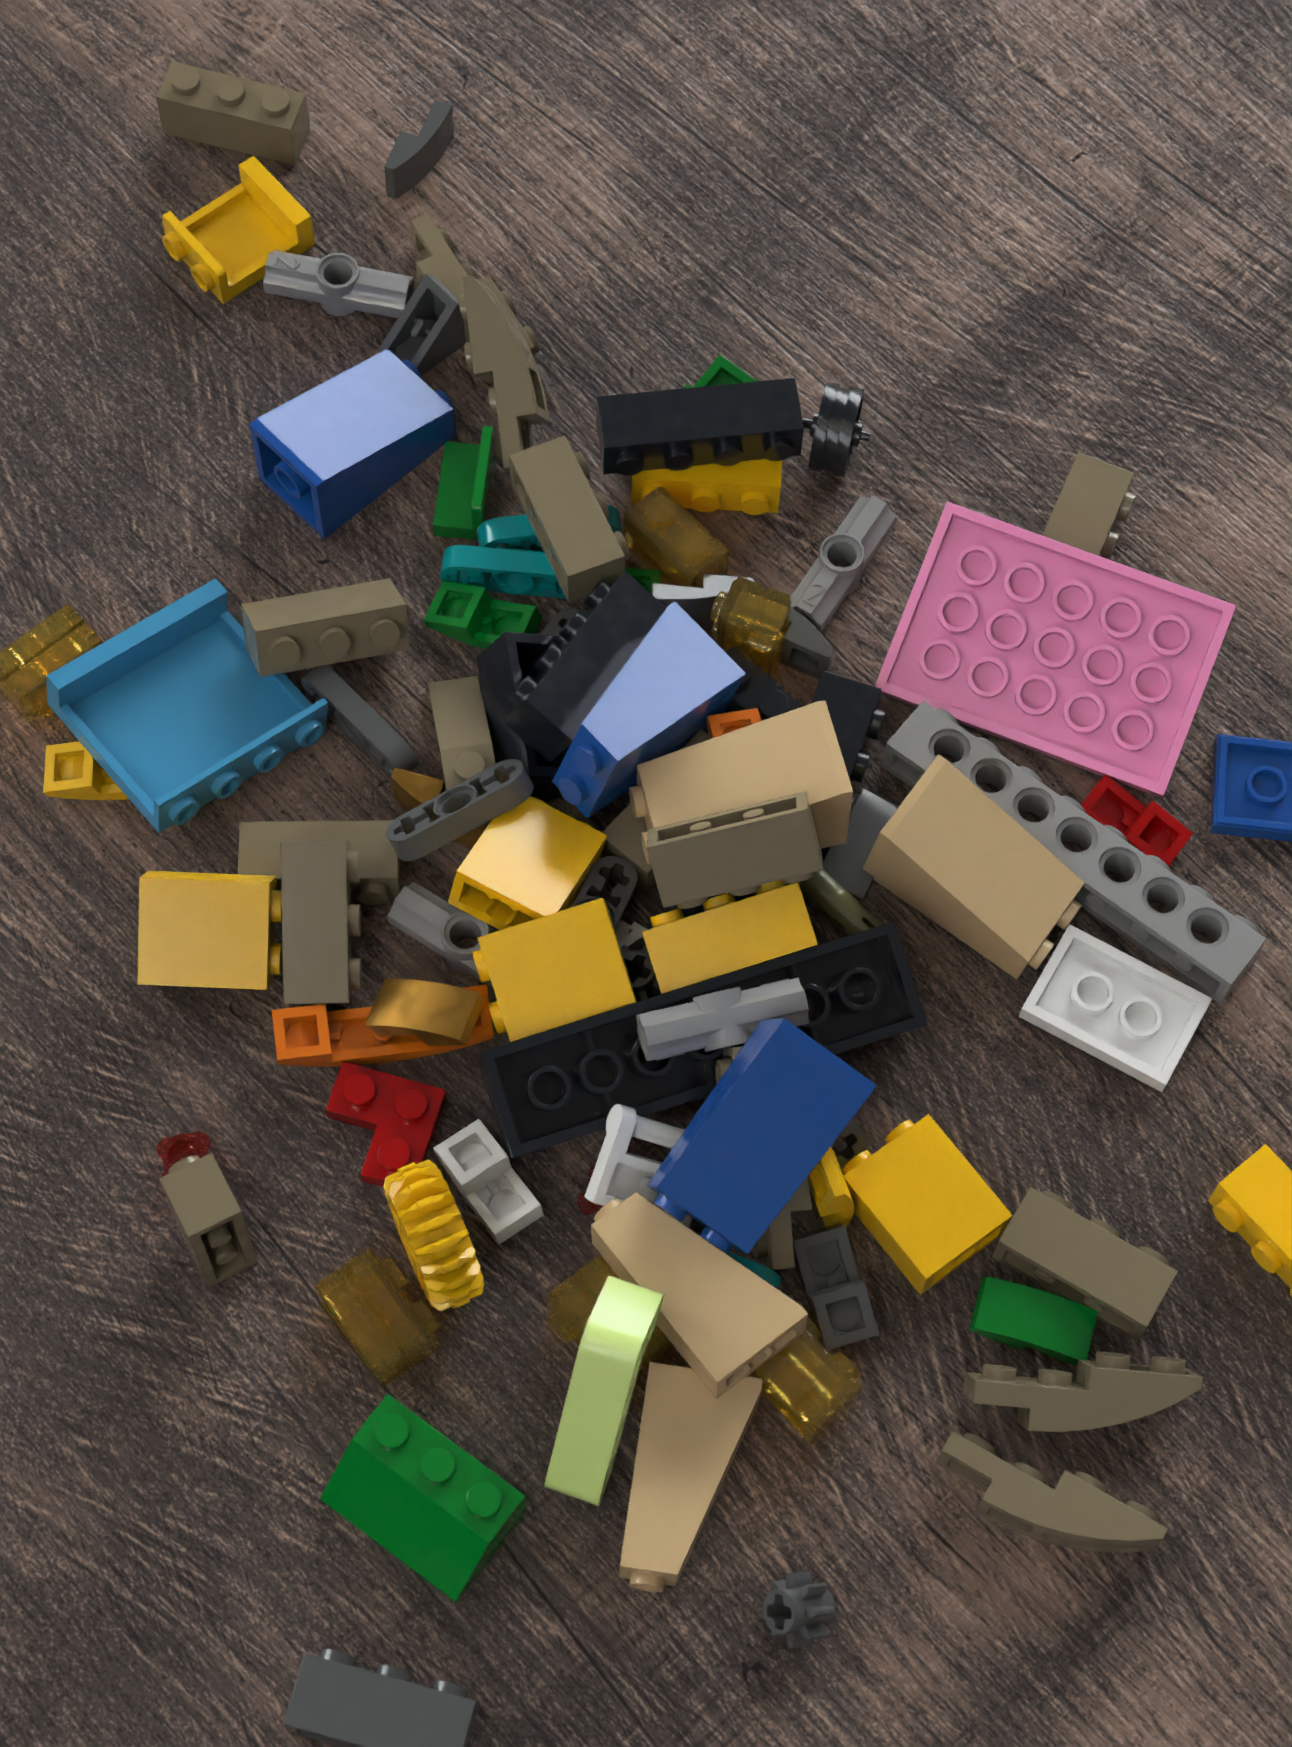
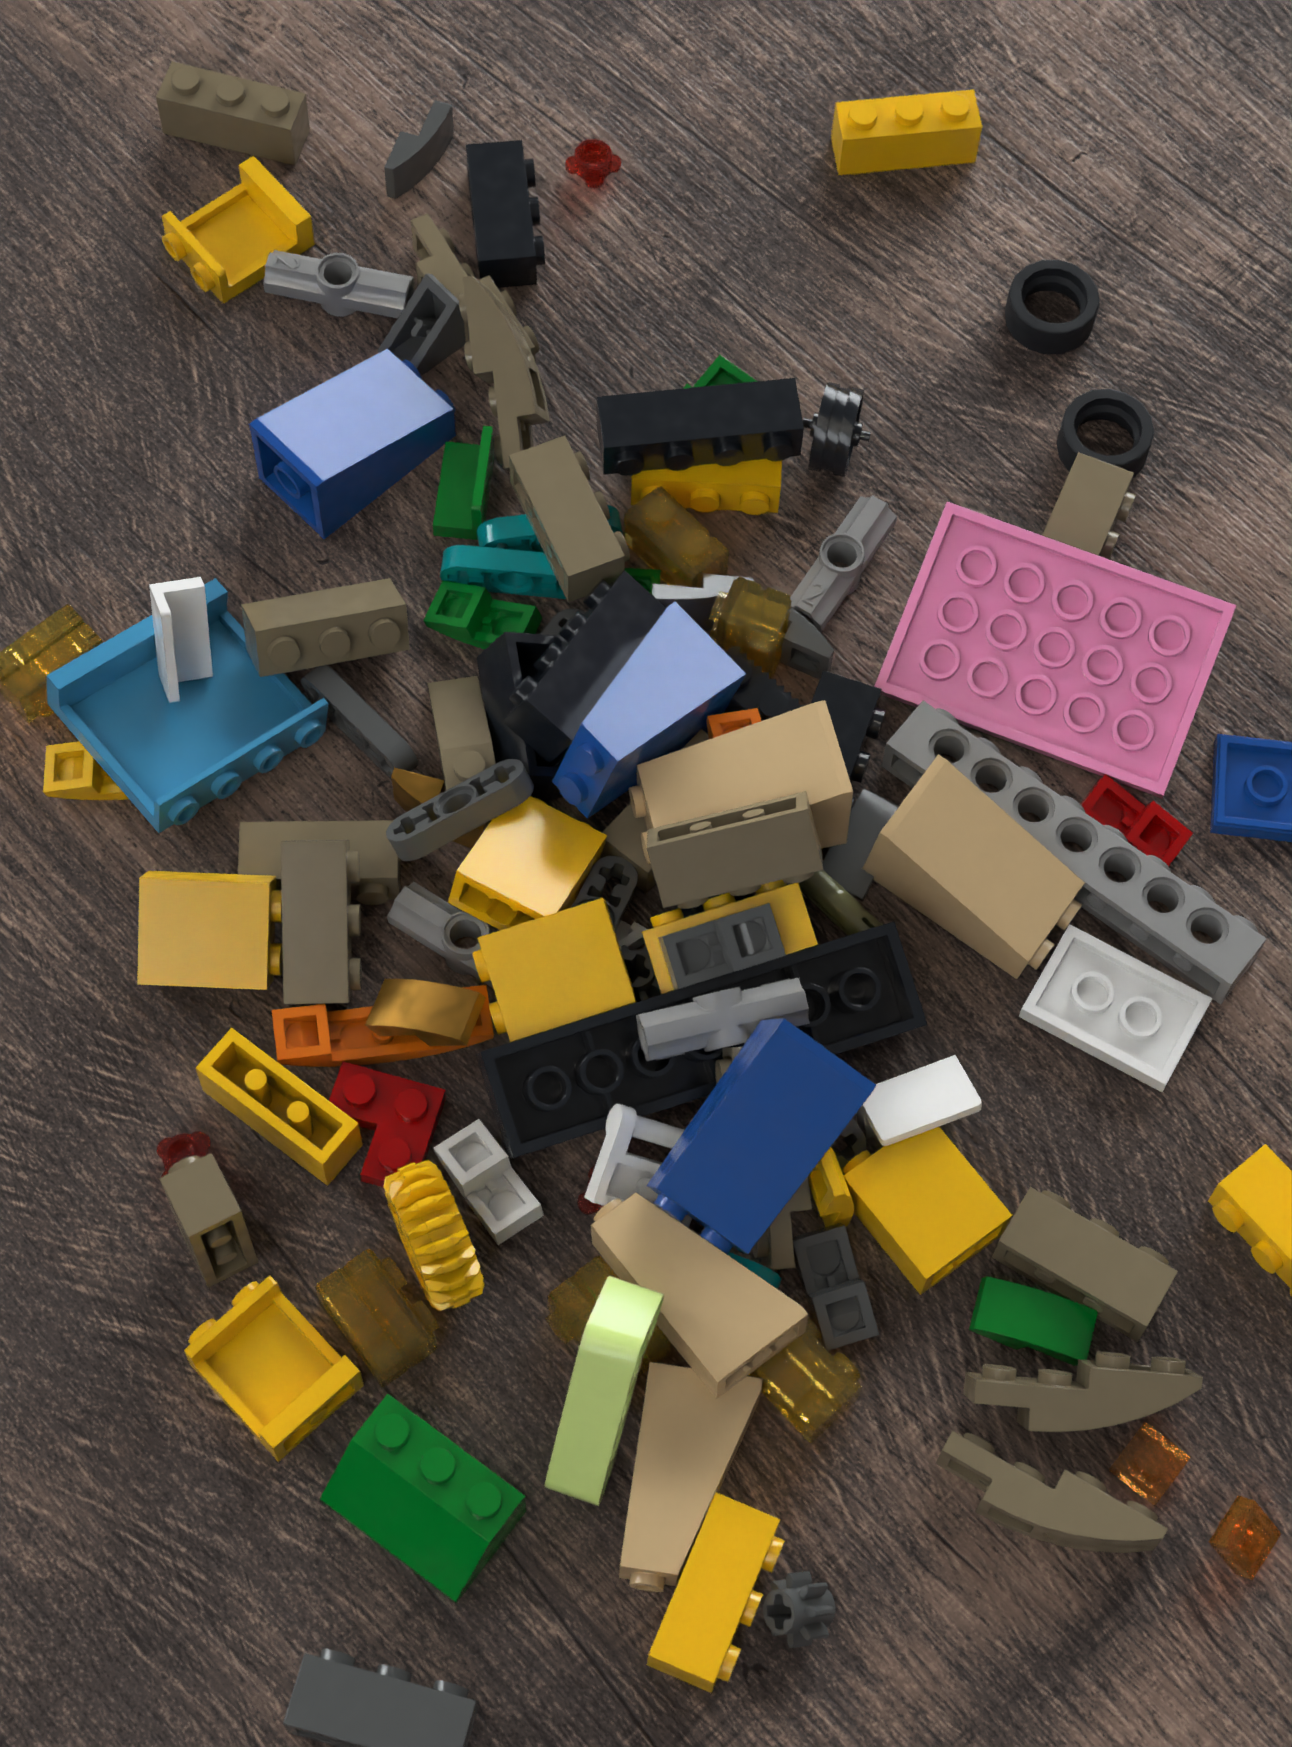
none -> white panel [149,577,213,703]
none -> yellow panel [184,1276,364,1462]
none -> yellow brick [196,1027,363,1186]
none -> black brick [466,140,545,288]
none -> clear red plate [565,139,621,189]
none -> yellow brick [647,1492,785,1693]
none -> dark grey slope [658,903,786,990]
none -> yellow brick [831,89,982,176]
none -> white panel [857,1055,982,1146]
none -> black tyre [1005,260,1100,354]
none -> black tyre [1056,389,1154,479]
none -> clear orange plate [1109,1422,1191,1506]
none -> clear orange plate [1209,1495,1282,1580]

